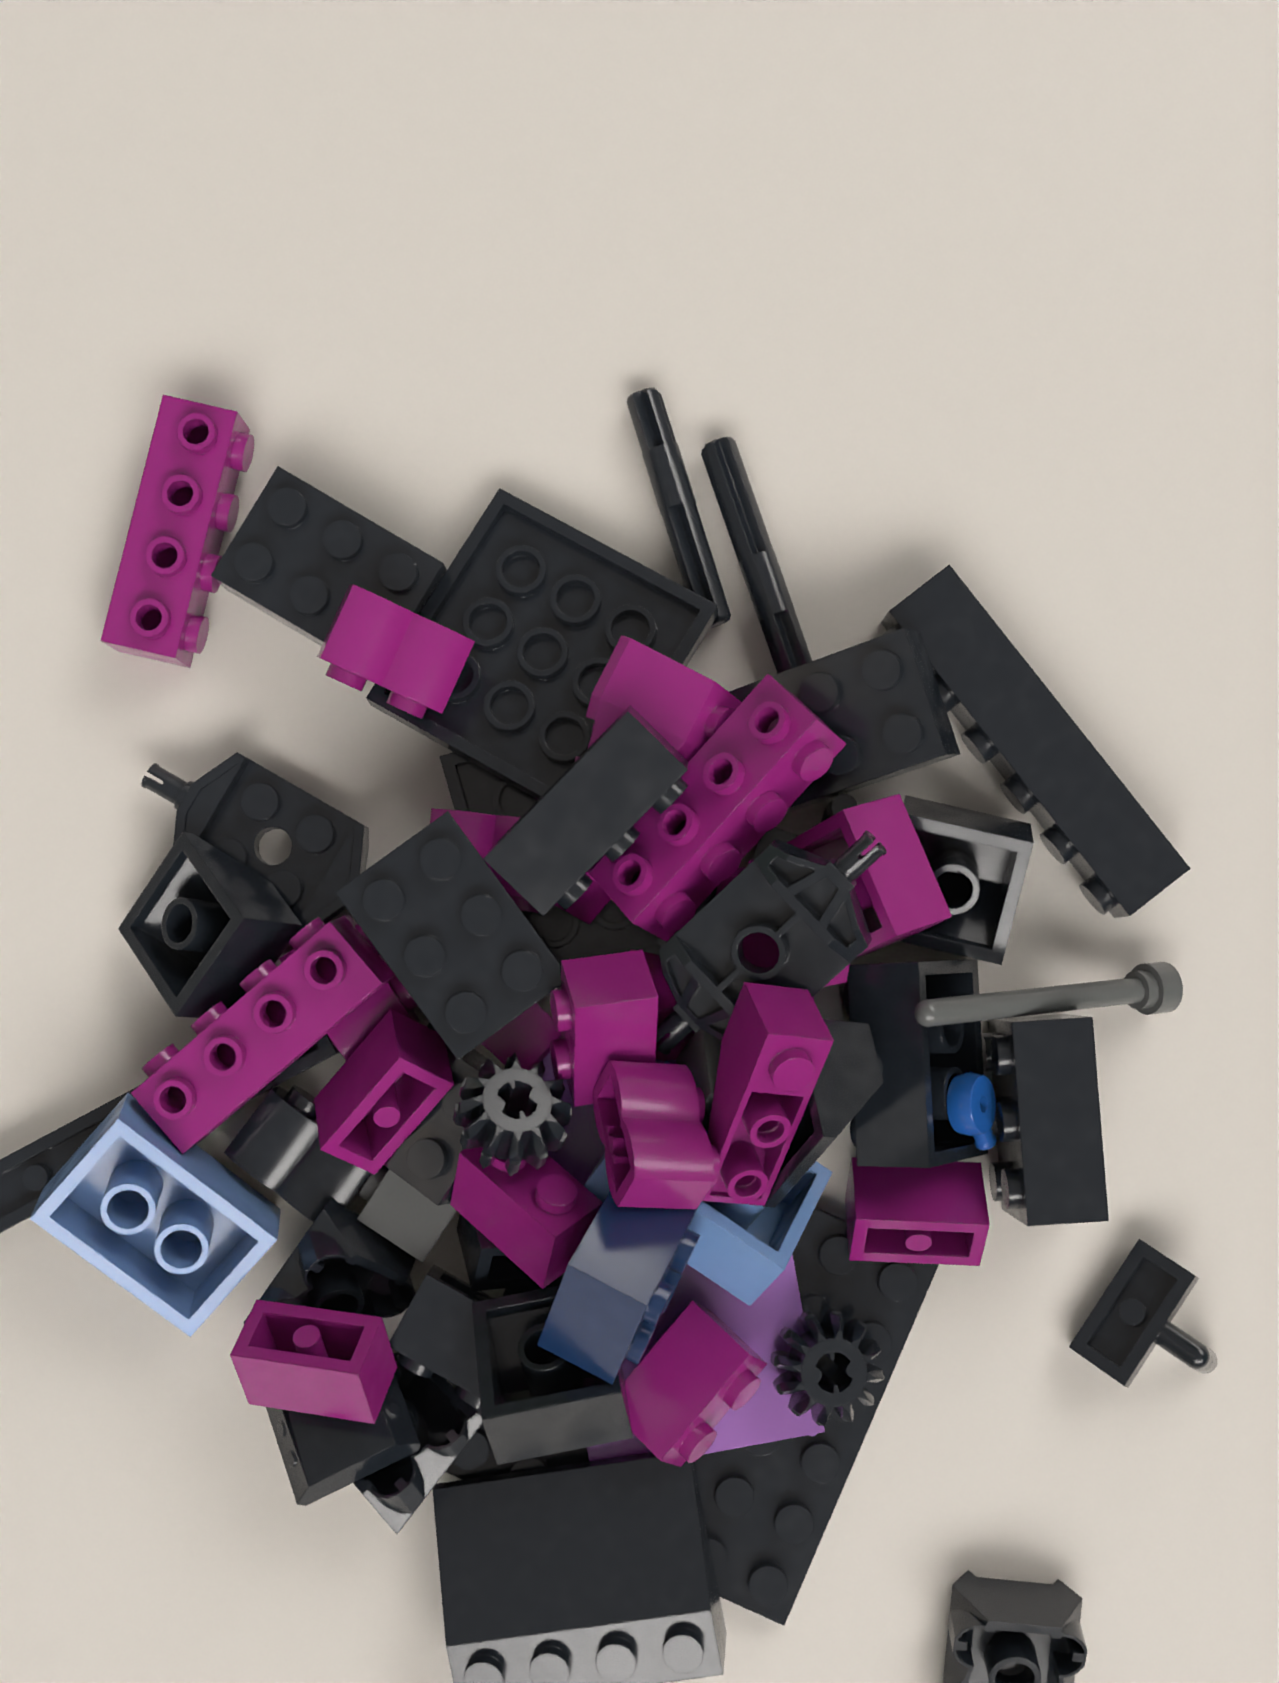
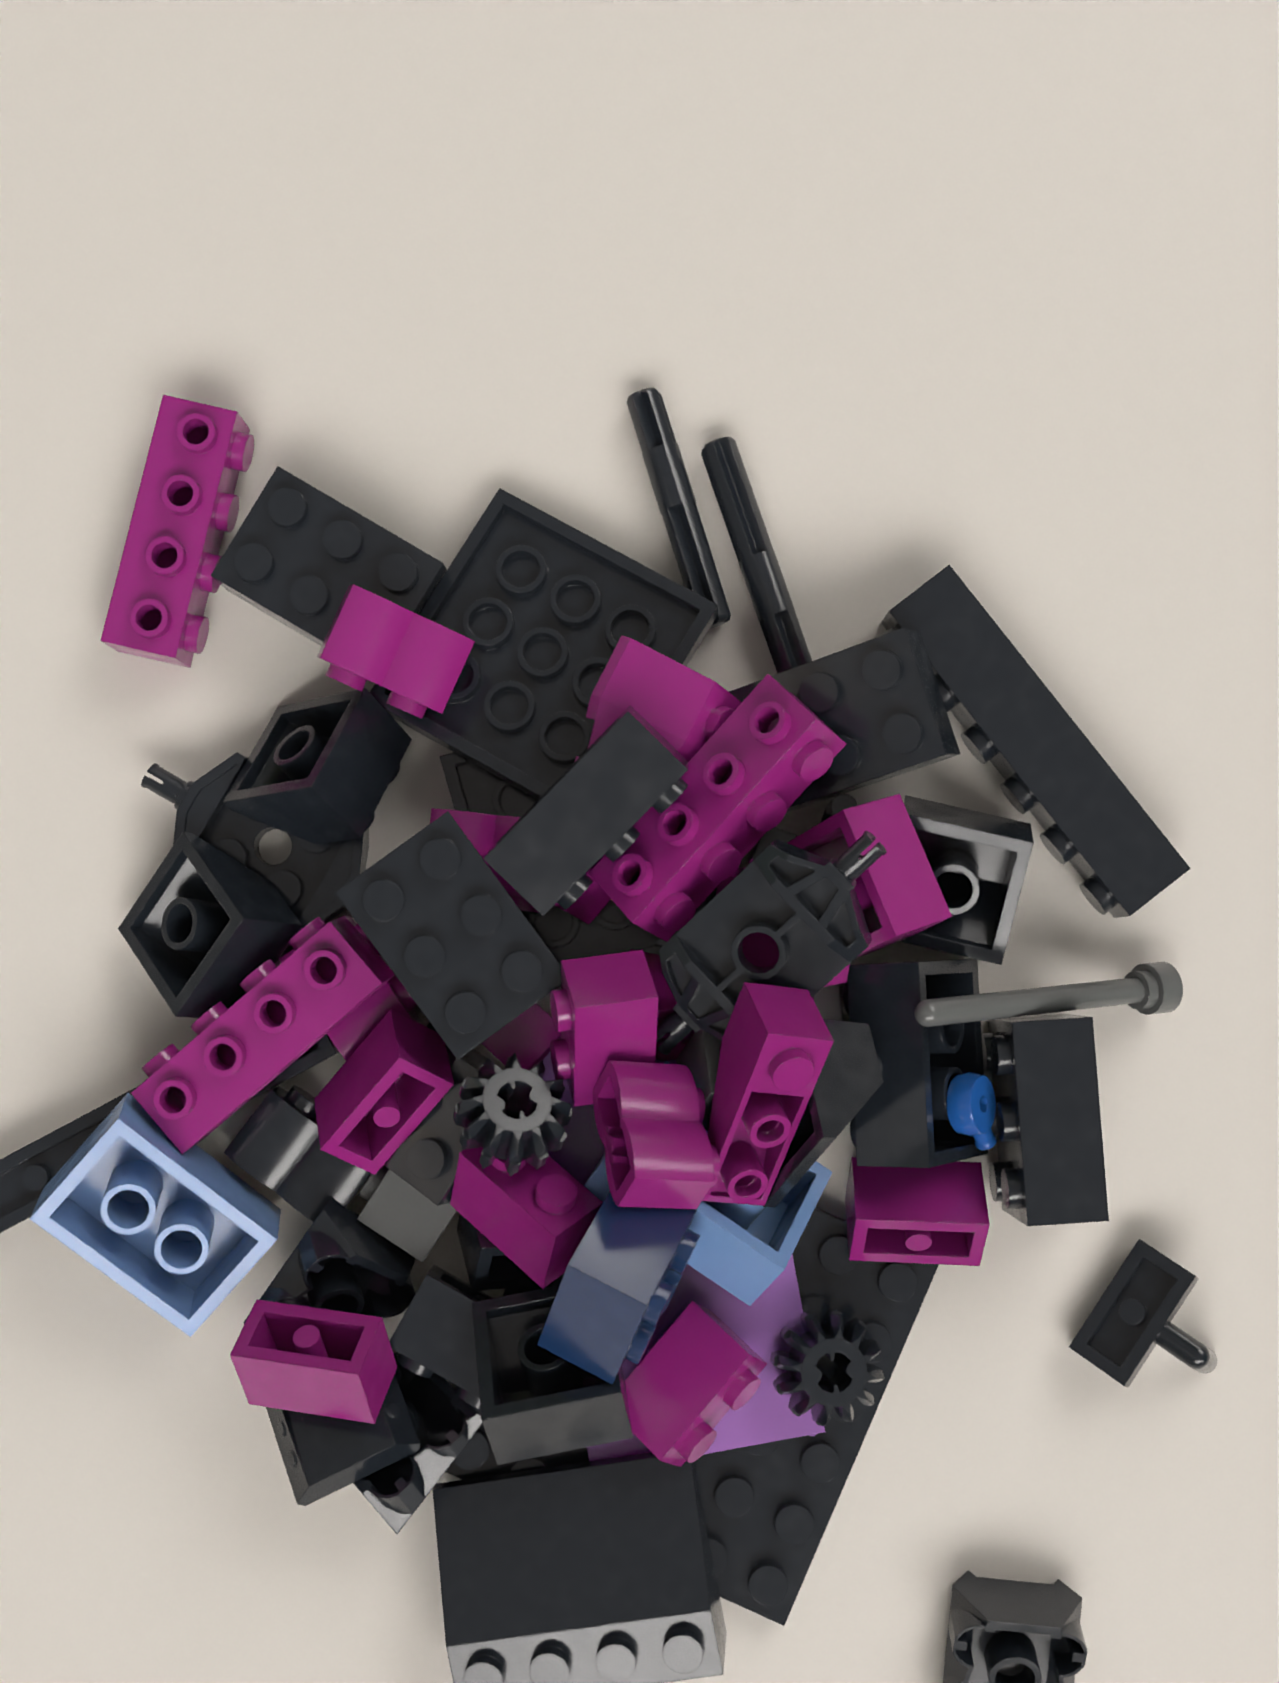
none -> black slope [223,688,412,844]

